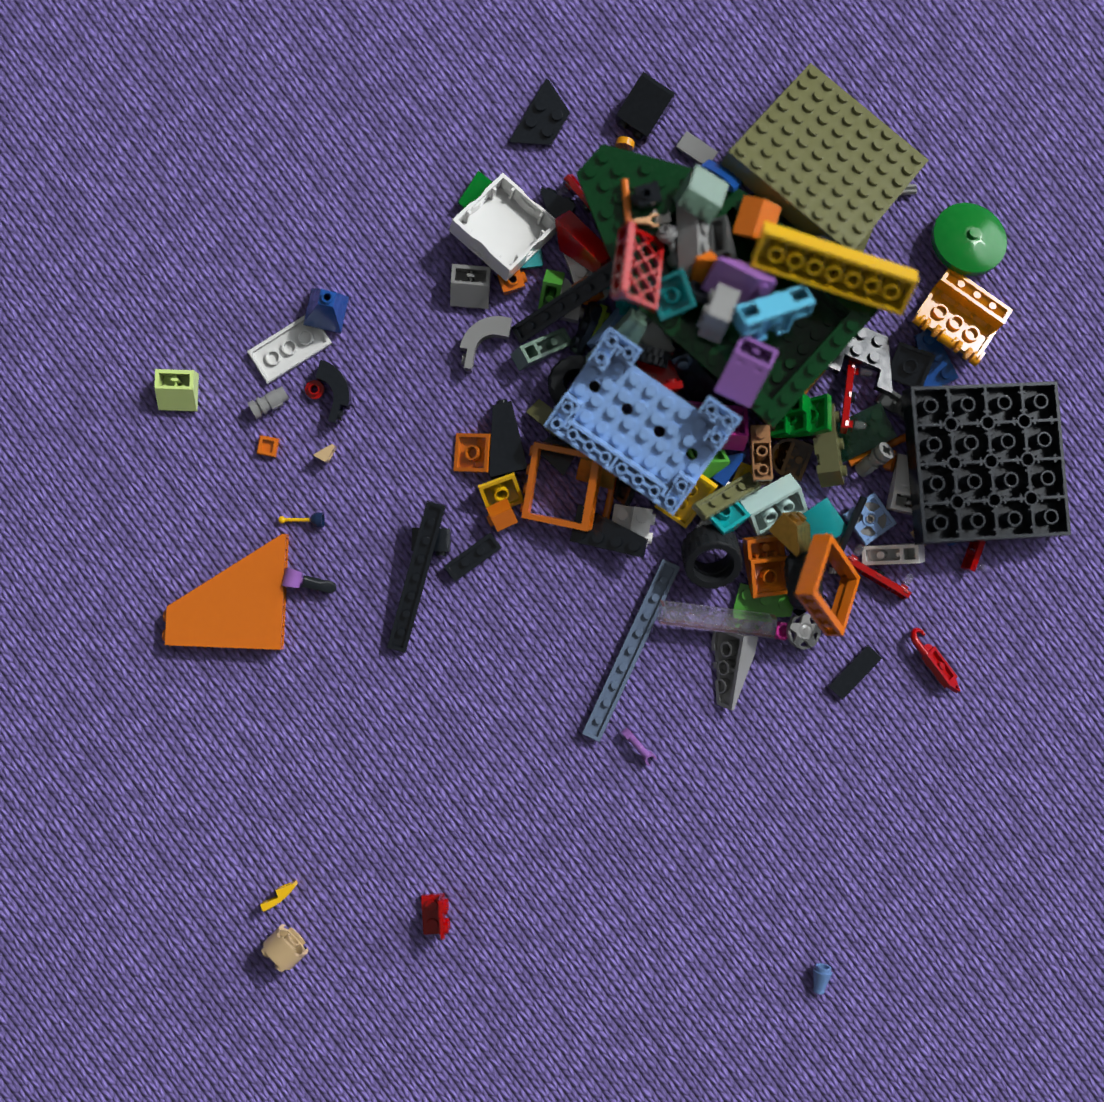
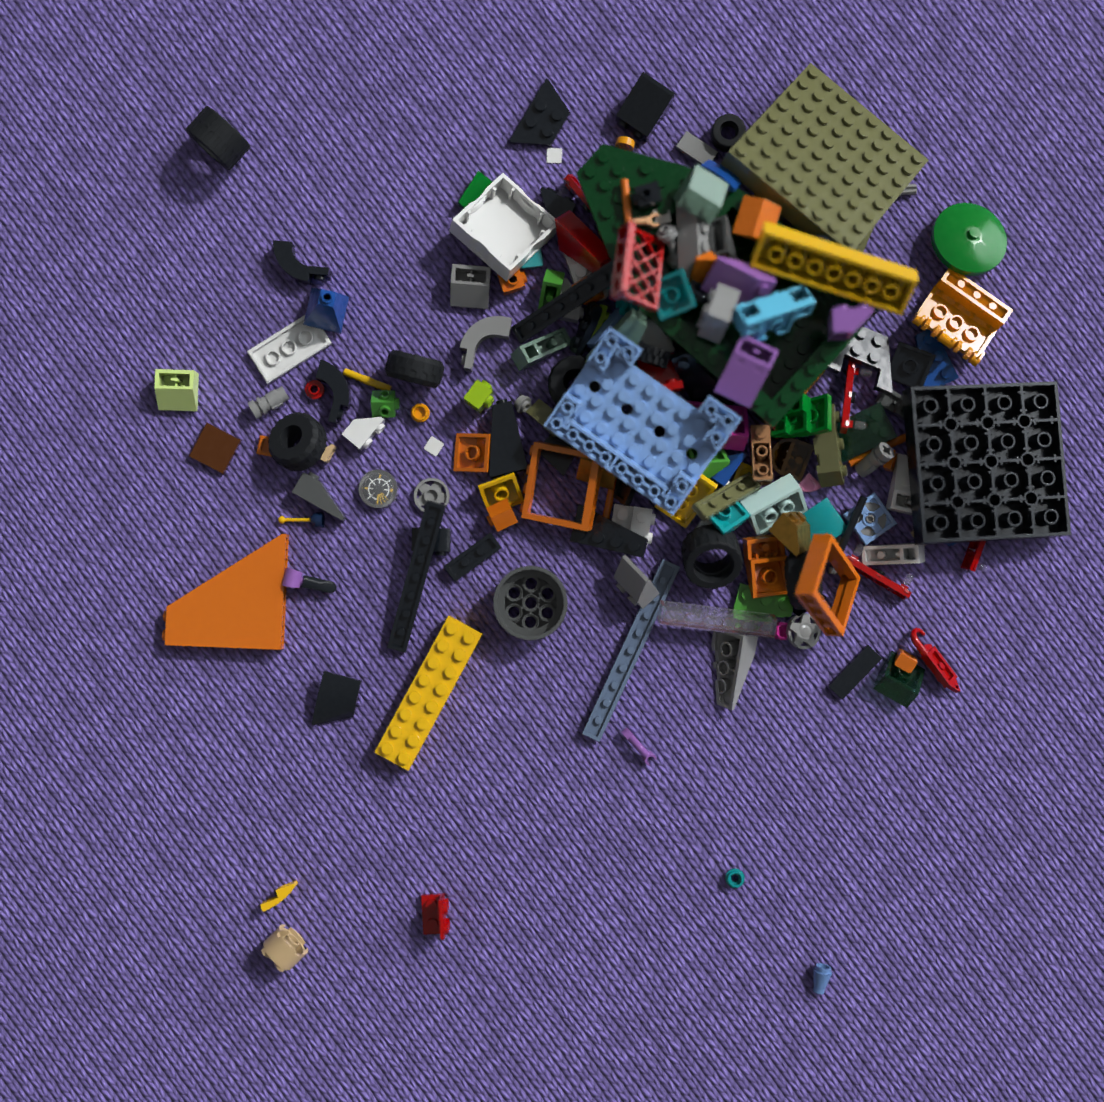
none -> black tyre [185,106,250,170]
none -> reddish brown tile [189,423,242,474]
none -> black tyre [268,412,327,471]
none -> black arch [273,240,331,285]
none -> dark grey slope [292,472,346,522]
none -> black slope [312,671,362,725]
none -> white slope [342,417,386,451]
none -> yellow piece [343,368,392,390]
none -> clear piece [359,469,399,509]
none -> bright green brick [371,390,400,418]
none -> yellow brick [374,615,483,771]
none -> black tyre [385,350,444,388]
none -> light orange plate [411,403,430,423]
none -> light grey wheel [414,478,450,512]
none -> white sticker [424,436,444,456]
none -> lime brick [463,379,494,414]
none -> dark grey wheel [493,566,568,640]
none -> light grey plate [514,395,531,413]
none -> white sticker [547,148,562,163]
none -> light grey slope [614,555,660,609]
none -> black tyre [711,114,746,152]
none -> teal plate [725,868,745,888]
none -> bright pink tile [798,473,821,492]
none -> medium lavender slope [827,305,874,341]
none -> clear green slope [873,651,925,708]
none -> orange slope [894,648,918,673]

